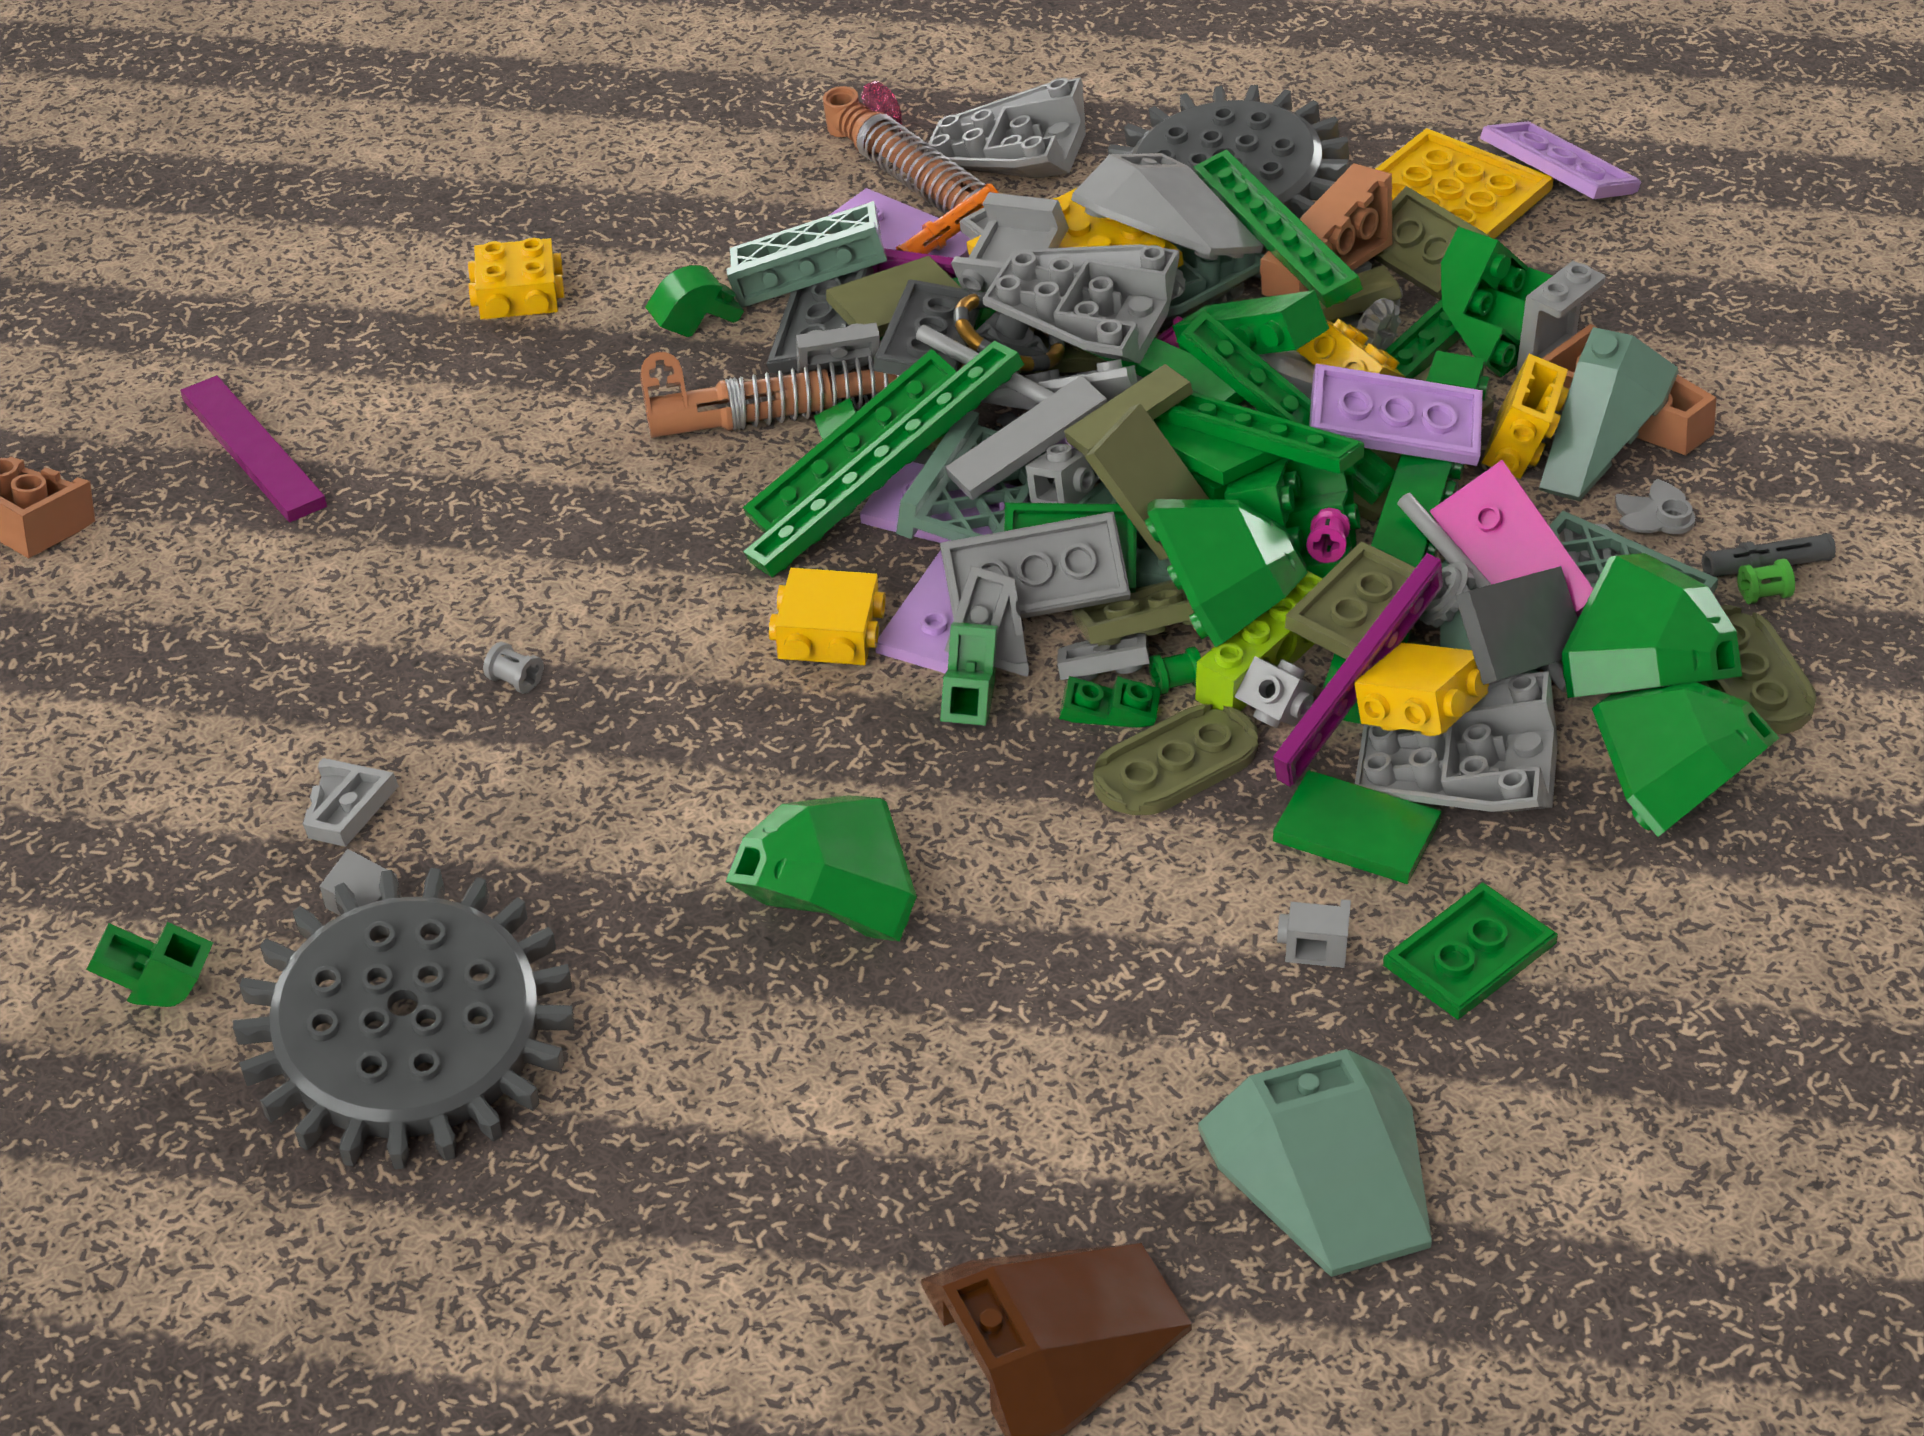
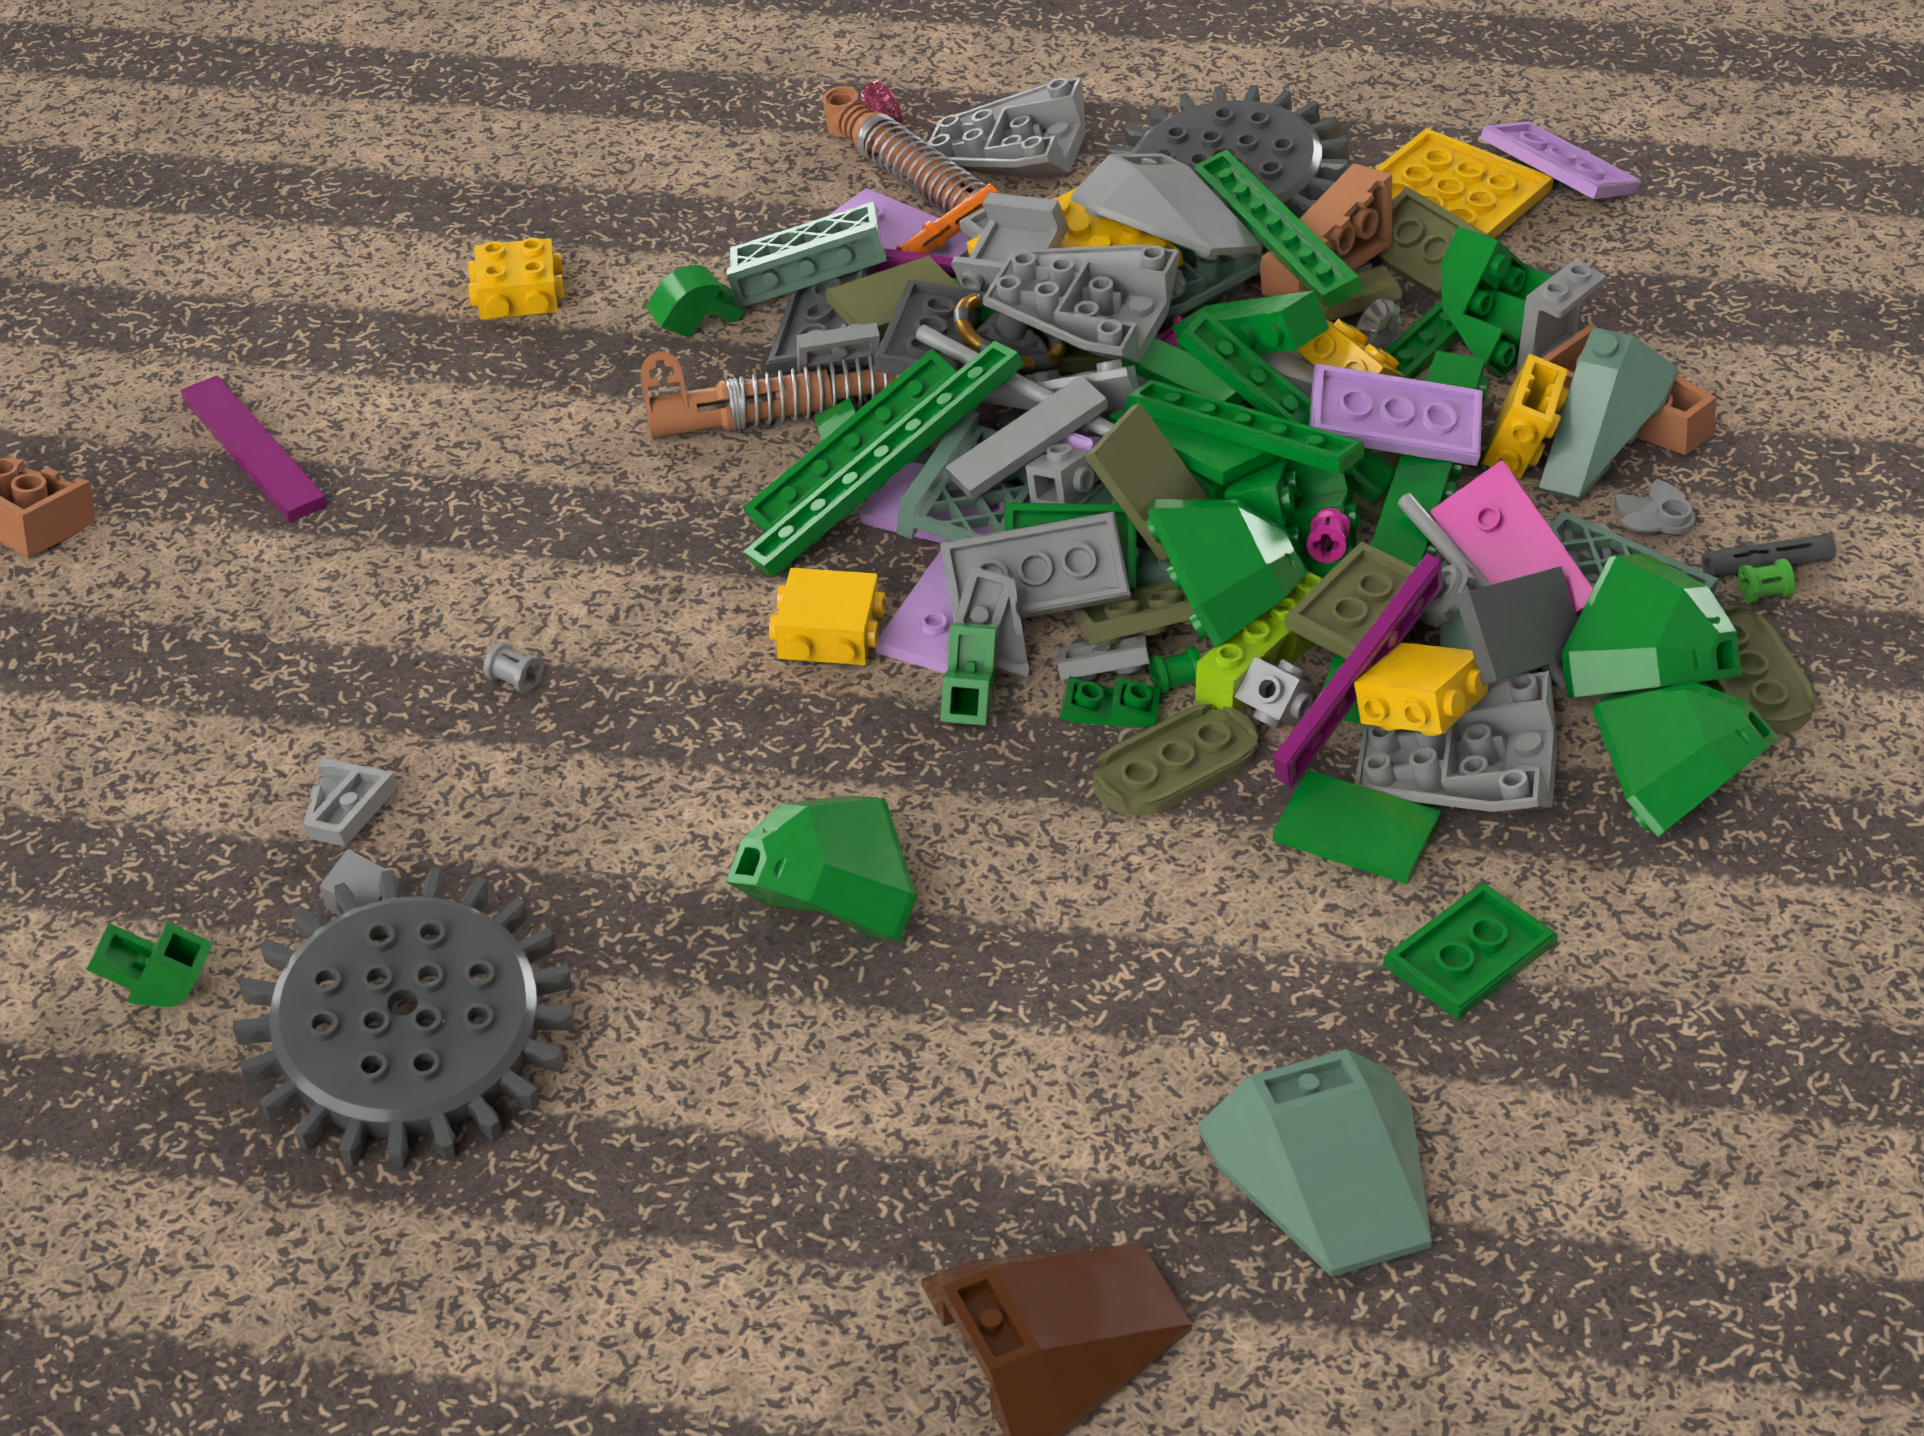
olive tile [1064,364,1193,456] -> none
light grey brick [1277,899,1351,968] -> none

